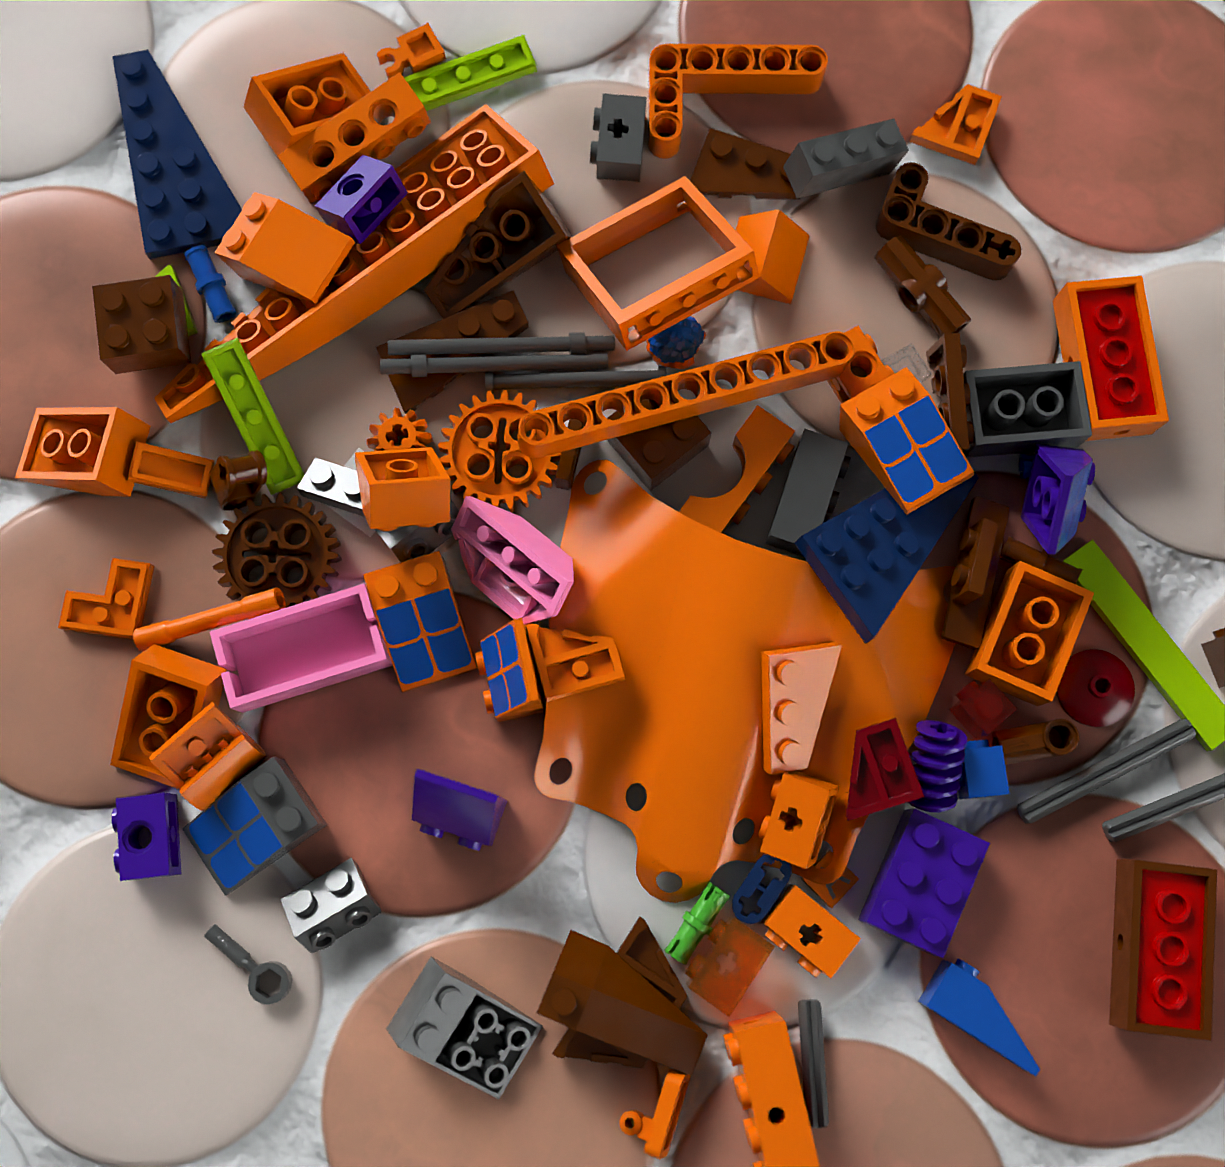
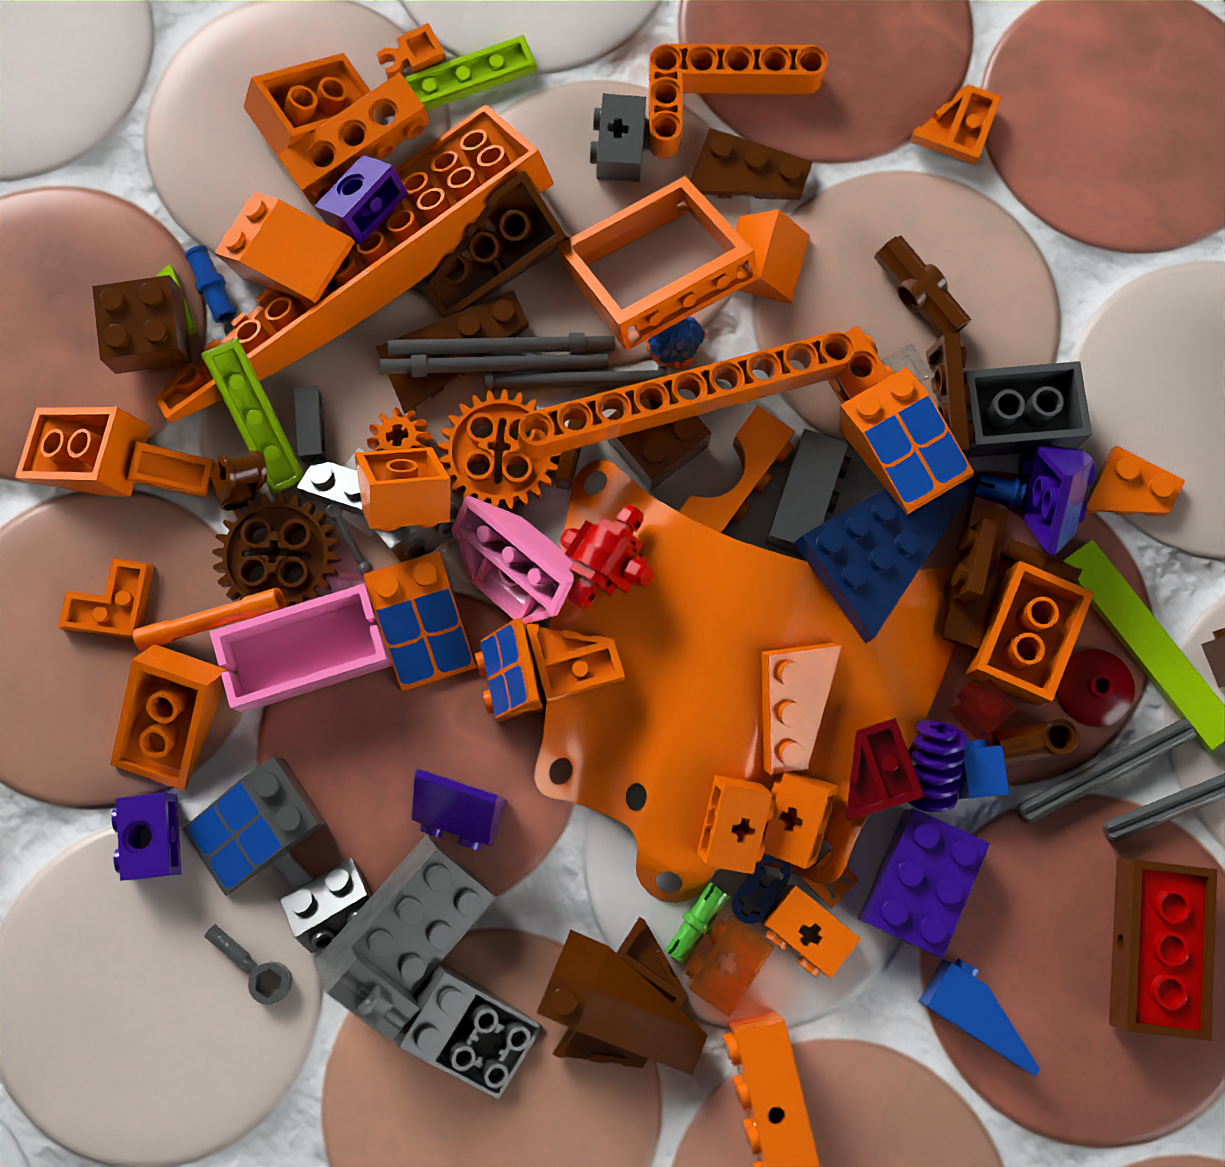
dark blue wing [112,49,242,259] -> none
orange brick [149,701,266,811] -> none
orange piece [619,1068,691,1160] -> none
dark grey brick [783,118,909,199] -> none
dark grey axle [798,999,829,1128] -> none
reddish brown beam [875,162,1022,281] -> none
brick [1052,276,1169,441] -> none
none -> dark grey piece [294,385,326,462]
none -> dark grey hinge [315,834,496,1042]
none -> dark grey hinge [325,503,373,576]
none -> red piece [560,504,654,610]
none -> orange brick [697,775,774,874]
none -> blue pin [974,472,1027,508]
none -> orange wing [1086,445,1186,516]

